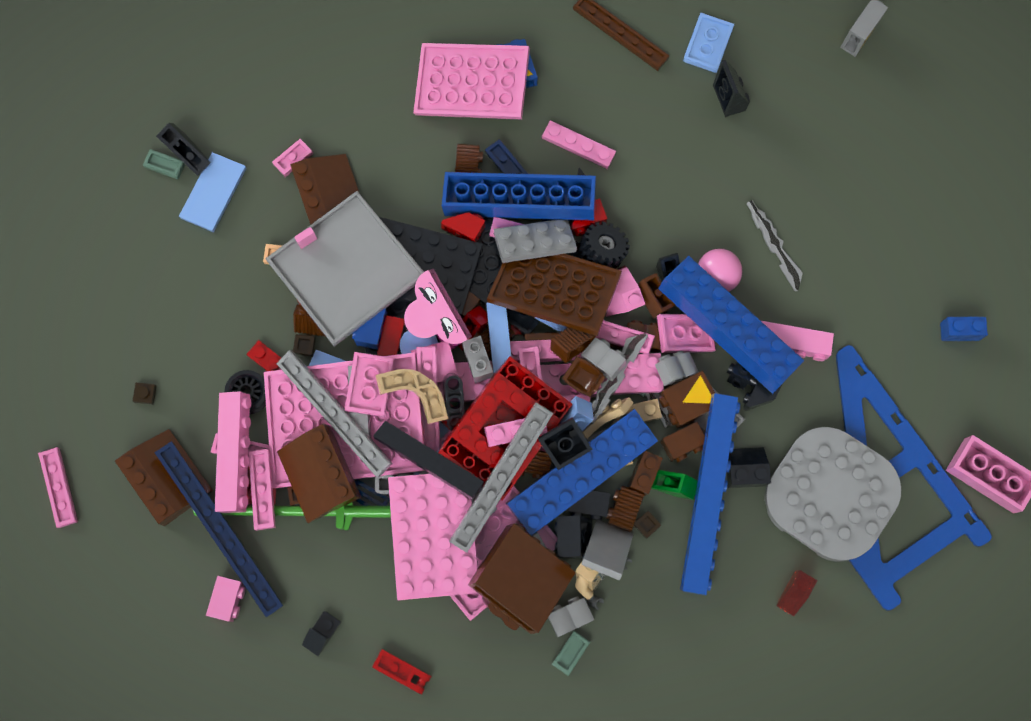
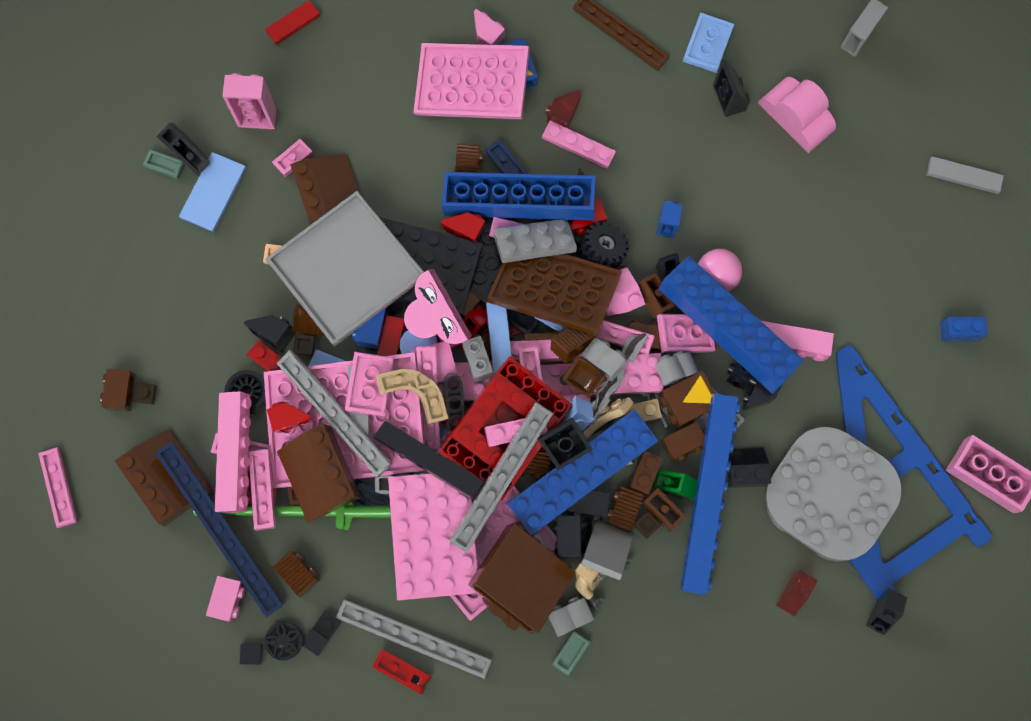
bright pink tile [294,227,317,249] -> none
light grey sword [747,200,803,291] -> none
none -> reddish brown brick [100,369,135,412]
none -> bright pink brick [222,73,277,129]
none -> black tile [240,644,262,665]
none -> black slope [244,315,295,353]
none -> red tile [265,0,320,45]
none -> black wheel [265,622,303,660]
none -> red slope [266,401,316,433]
none -> reddish brown brick [273,551,319,597]
none -> light grey tile [336,599,492,679]
none -> bright pink slope [474,9,505,45]
none -> clear red slope [545,89,582,128]
none -> reddish brown brick [641,488,686,532]
none -> blue brick [656,201,683,238]
none -> bright pink brick [758,77,836,154]
none -> black slope [866,588,907,635]
none -> light grey tile [926,156,1004,194]

